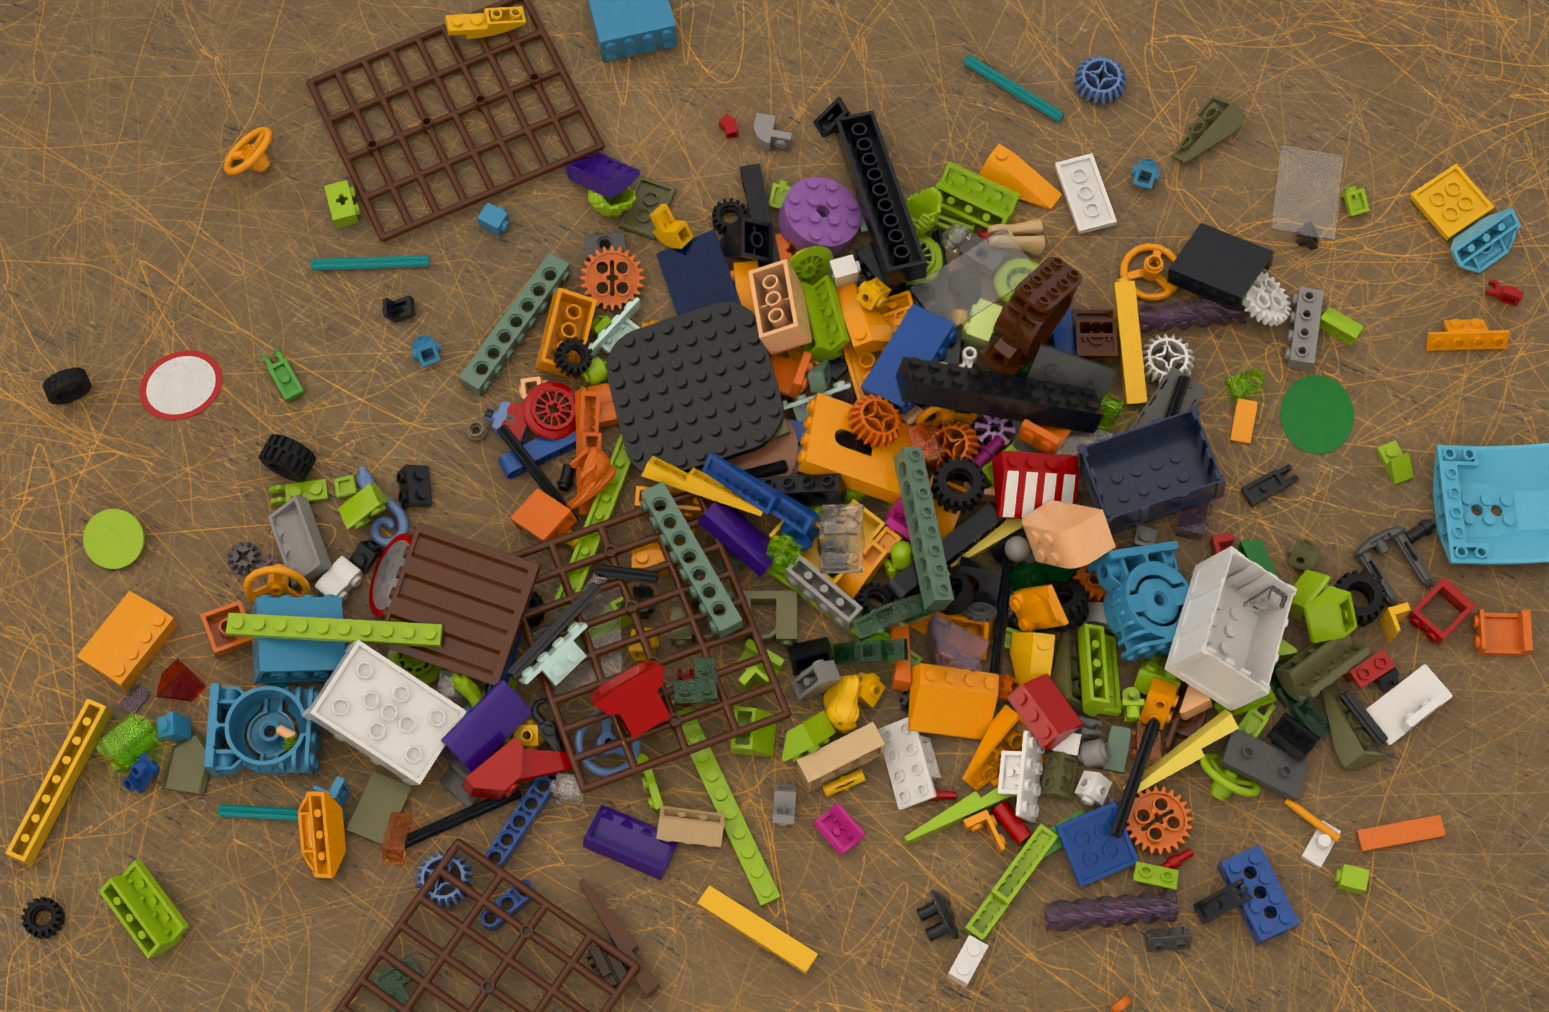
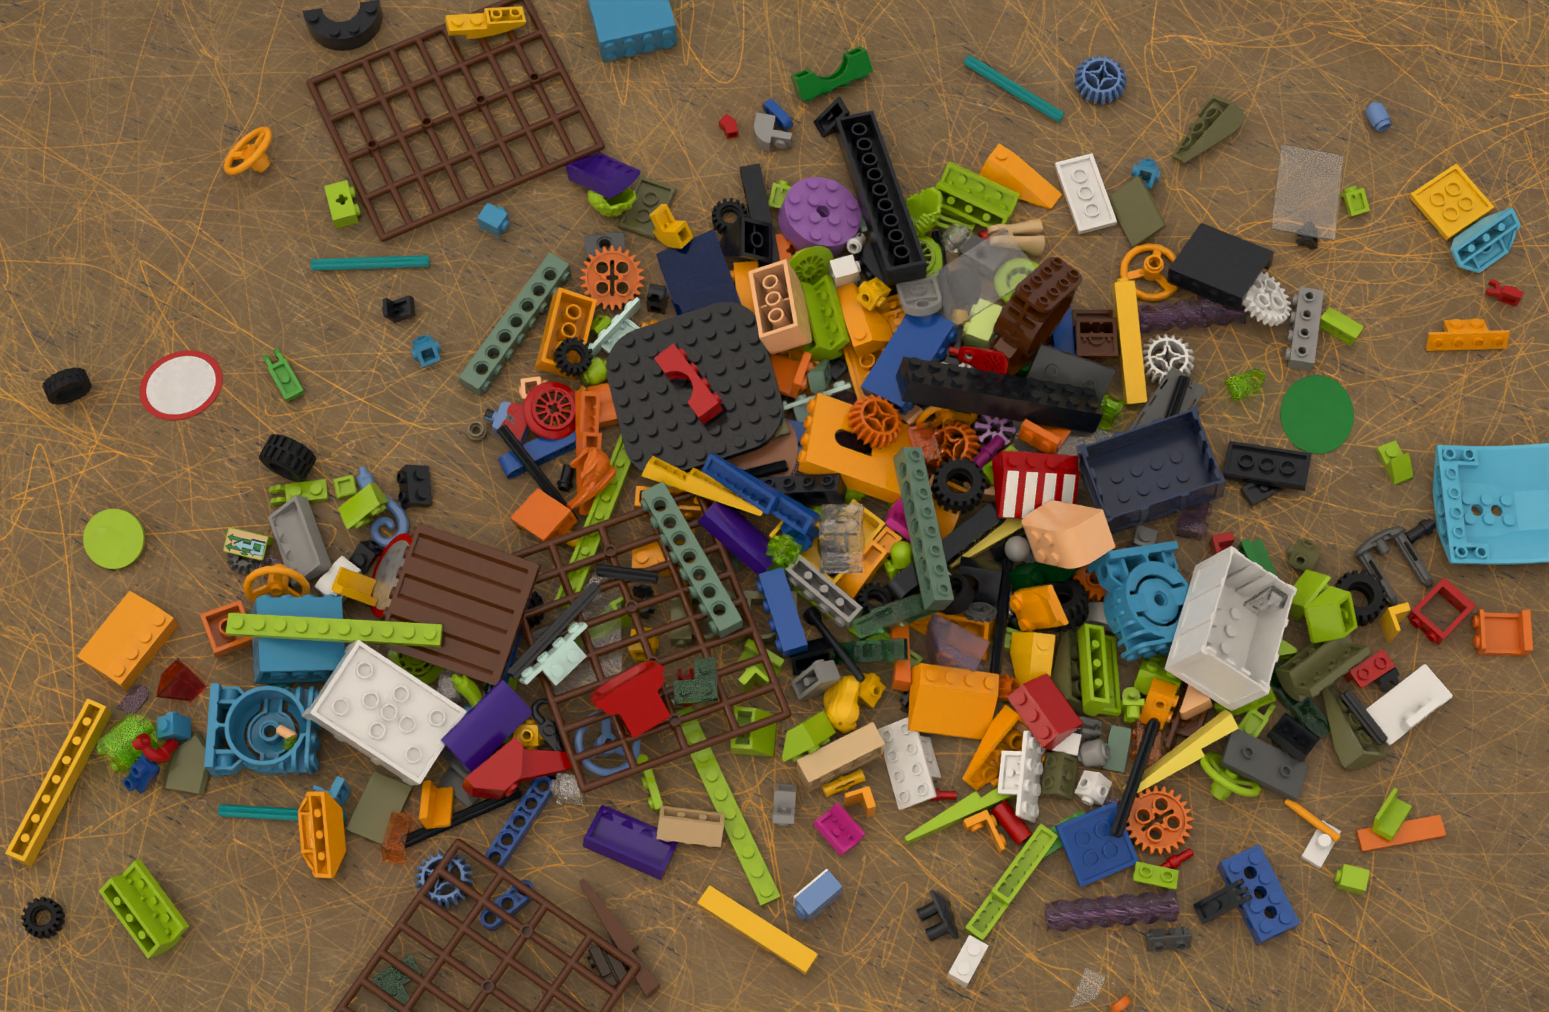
light orange slope [1230,398,1258,445] -> none
none -> red piece [132,733,179,763]
none -> panel [223,527,274,560]
none -> black brick [303,0,383,51]
none -> yellow panel [331,566,378,607]
none -> light orange panel [419,780,454,829]
none -> black leg [646,283,669,314]
none -> red arch [654,343,723,425]
none -> blue brick [756,567,808,657]
none -> blue beam [762,99,793,132]
none -> green arch [791,46,873,102]
none -> medium blue piece [793,869,843,923]
none -> black piece [803,607,865,682]
none -> light orange panel [844,786,876,818]
none -> white pin [847,233,866,254]
none -> light grey tile [896,276,942,316]
none -> red piece [948,346,1009,374]
none -> clear slope [1070,968,1106,1008]
none -> olive tile [1108,176,1167,247]
none -> black tile [1222,441,1312,491]
none -> medium blue brick [1365,102,1392,132]
none -> lime panel [1372,787,1412,841]

